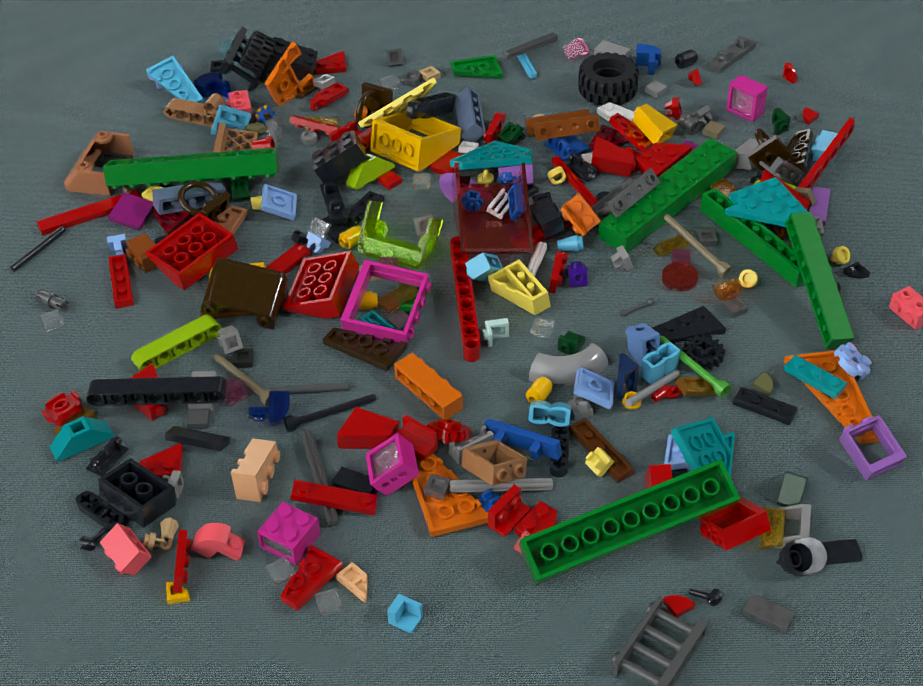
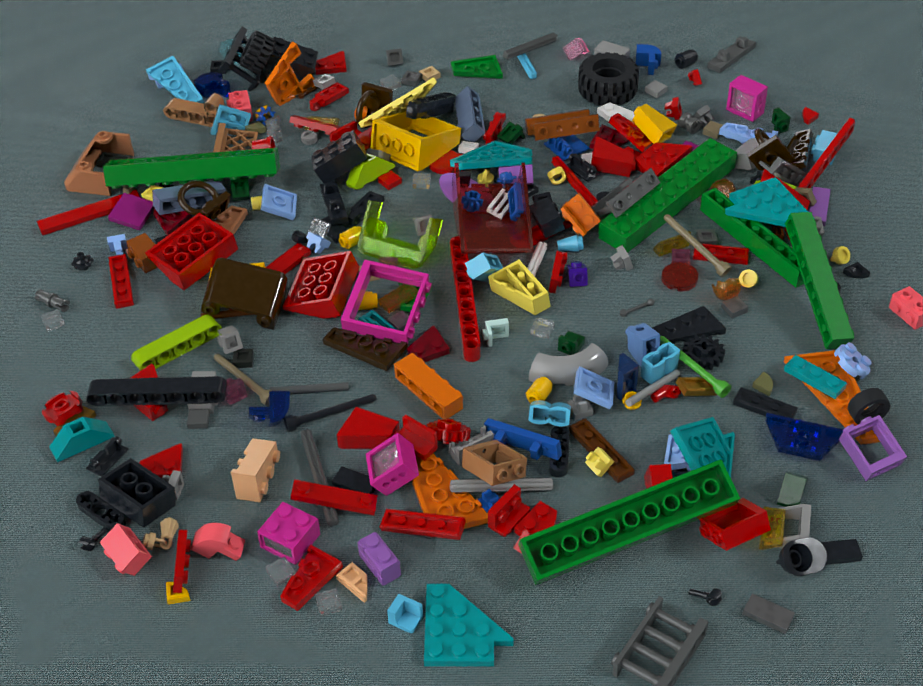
black bar [10,226,66,272] -> none
black tile [165,426,230,451] -> none
flat silver tile [424,474,451,500] -> none
red tile [663,595,695,618] -> none
red tile [782,62,797,84] -> none
none -> black plant [71,252,94,270]
none -> medium lavender brick [357,532,401,586]
none -> light grey tile [367,149,390,161]
none -> red tile [379,509,466,540]
none -> dark red wing [407,325,450,362]
none -> teal wing [424,584,514,667]
none -> red tile [693,244,749,265]
none -> light blue wing [719,122,778,144]
none -> clear blue wing [765,413,843,461]
none -> black tyre [847,388,891,424]

